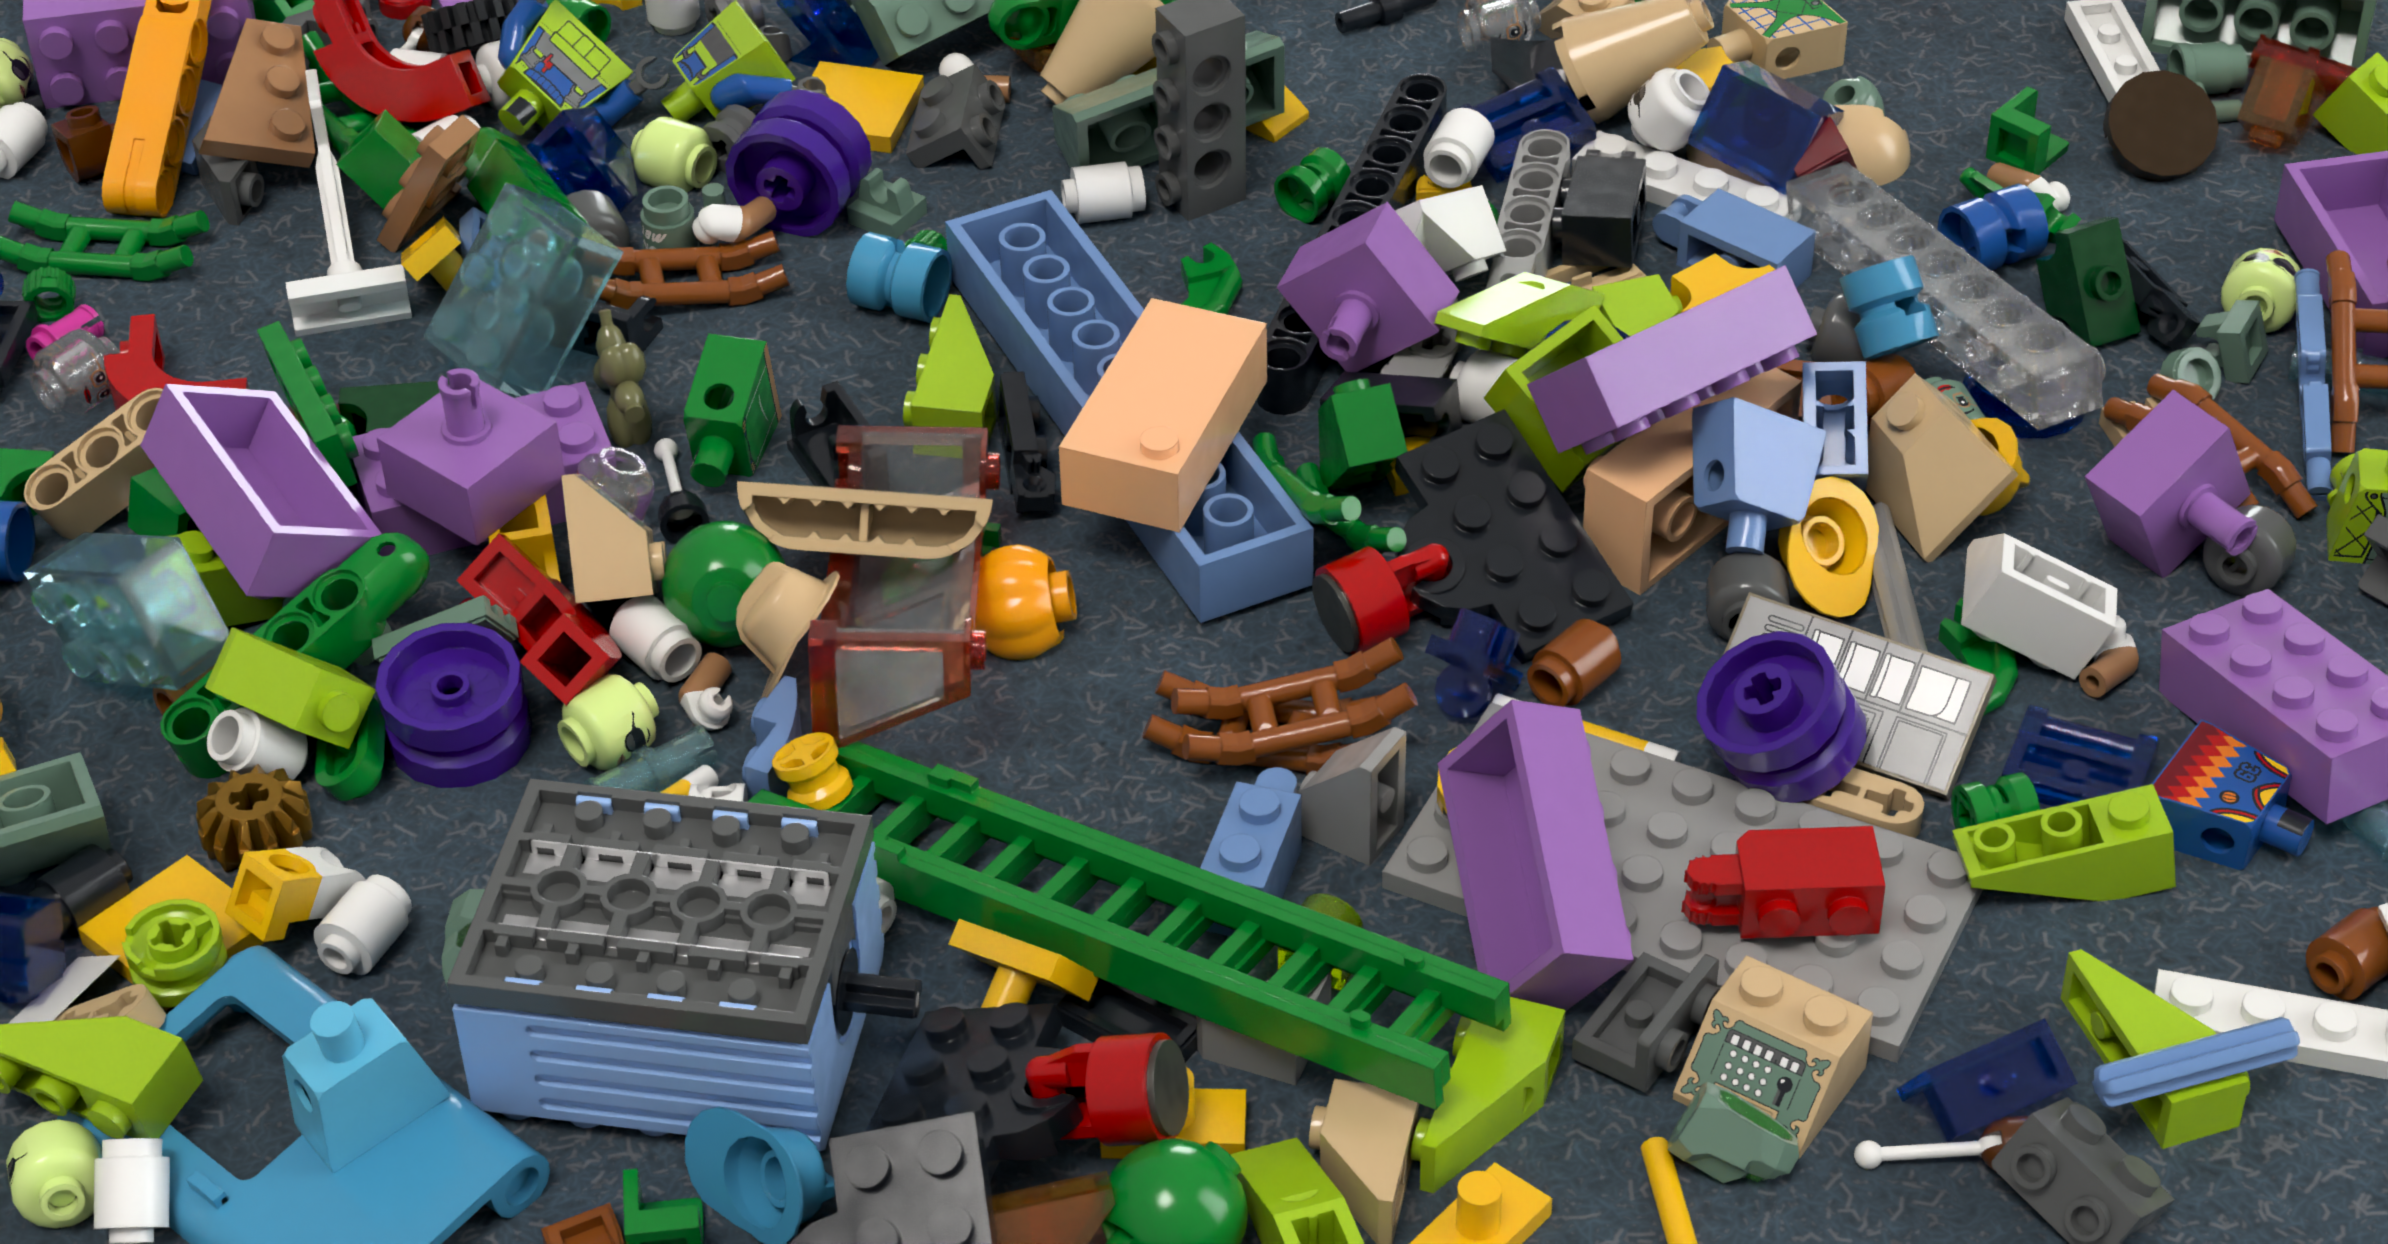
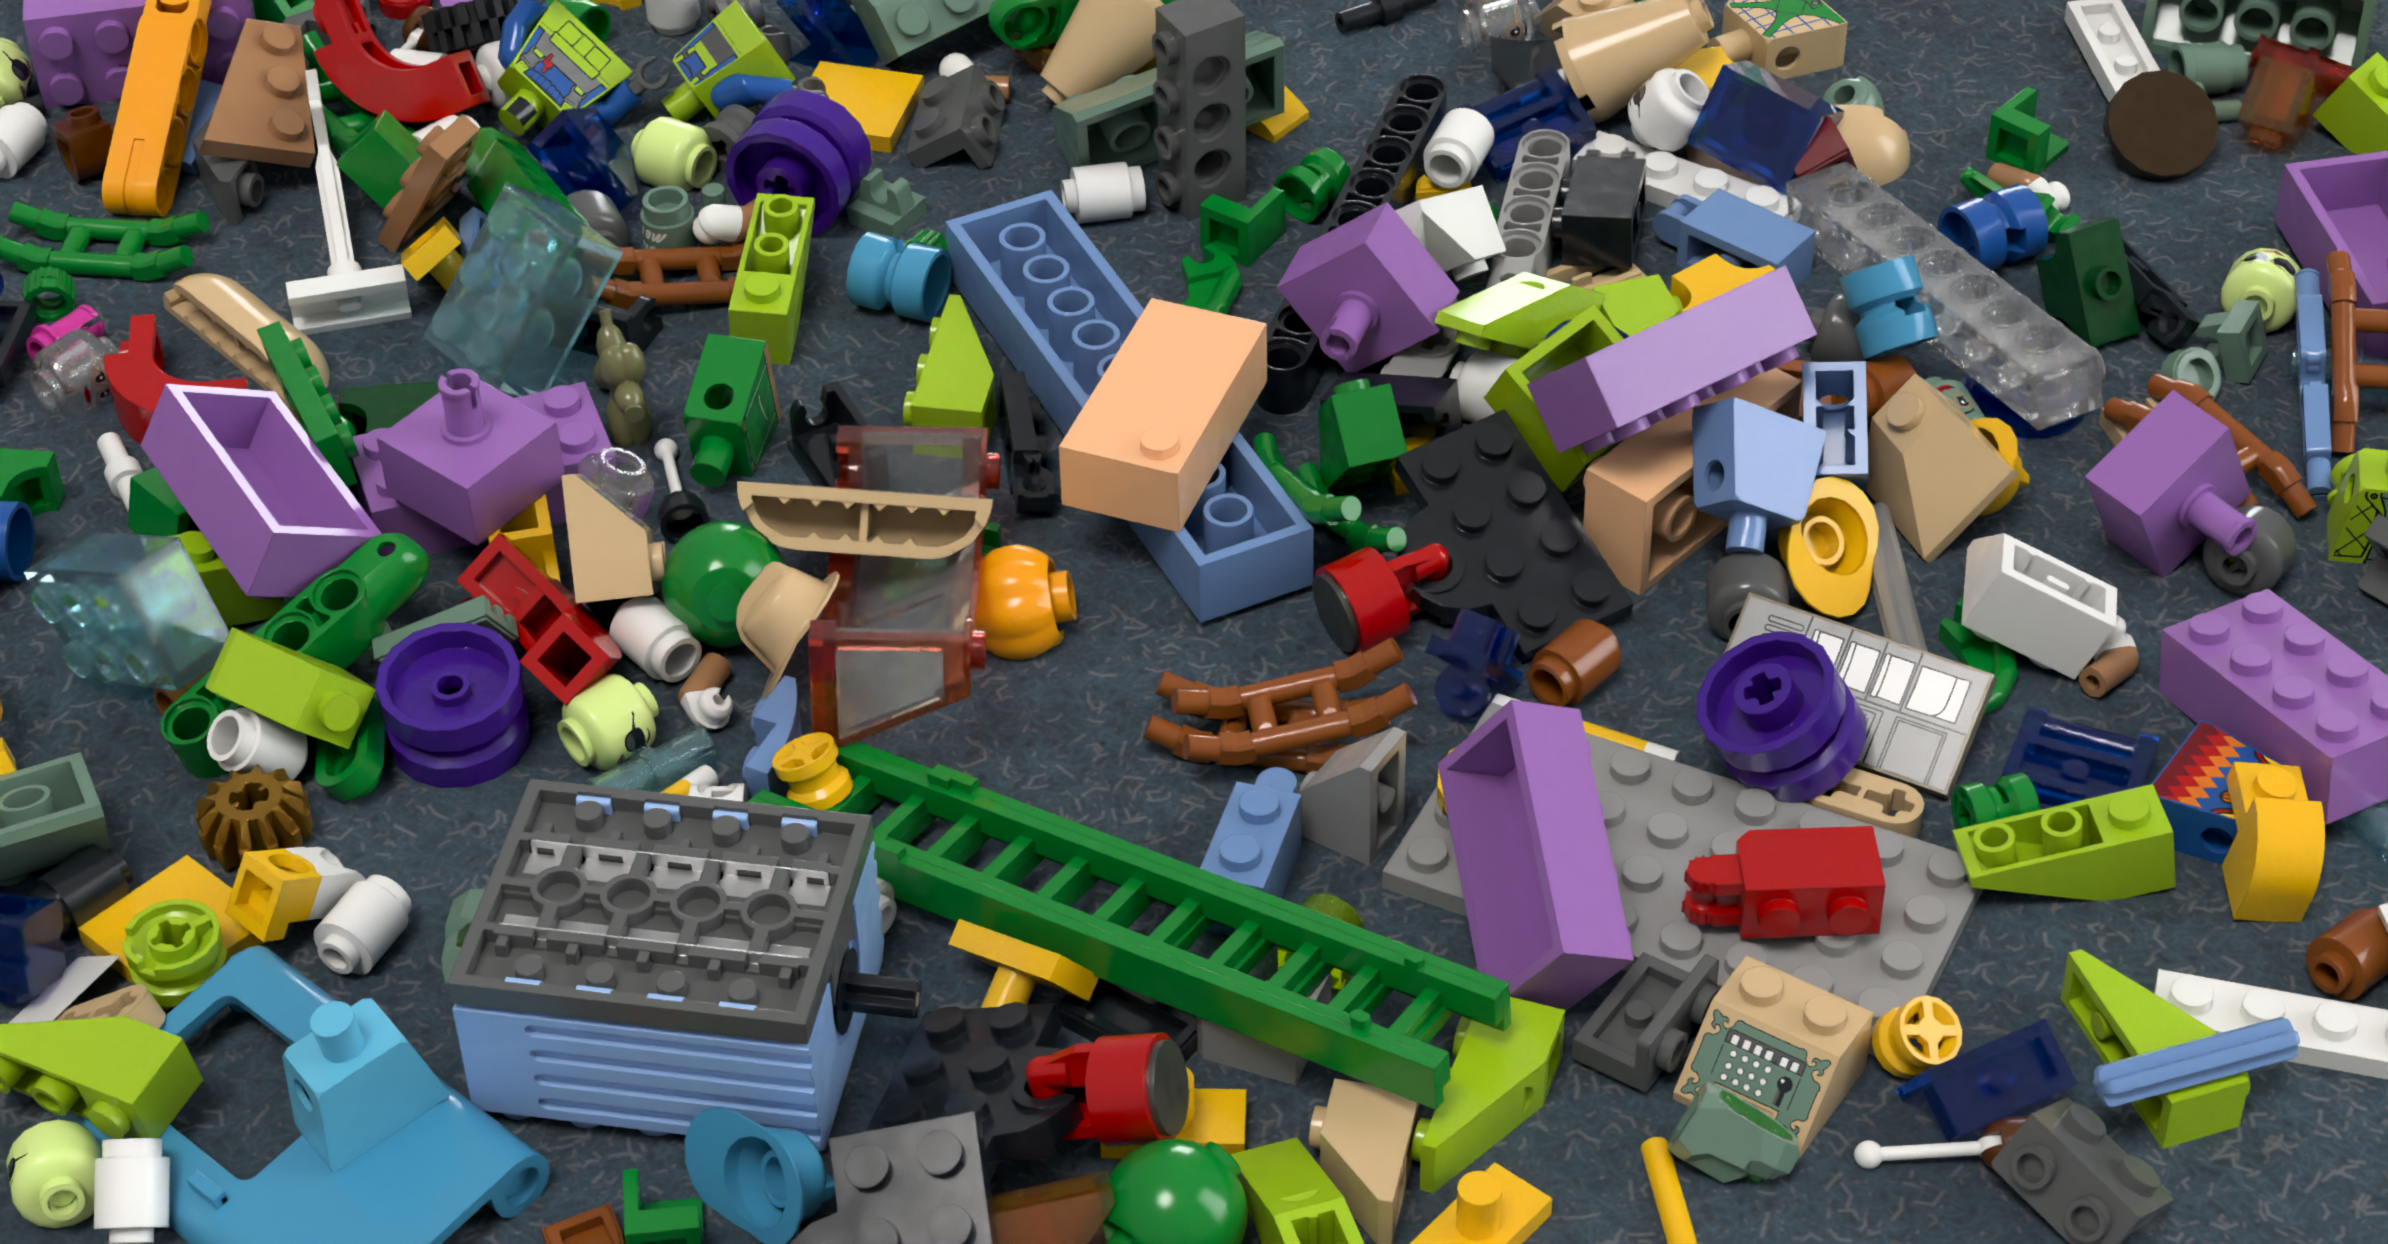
tan beam [23,388,163,539] -> none
none -> tan brick [163,273,330,408]
none -> lime slope [728,193,815,365]
none -> green panel [1200,187,1286,267]
none -> yellow wheel [1871,995,1962,1079]
none -> yellow brick [2222,762,2325,922]

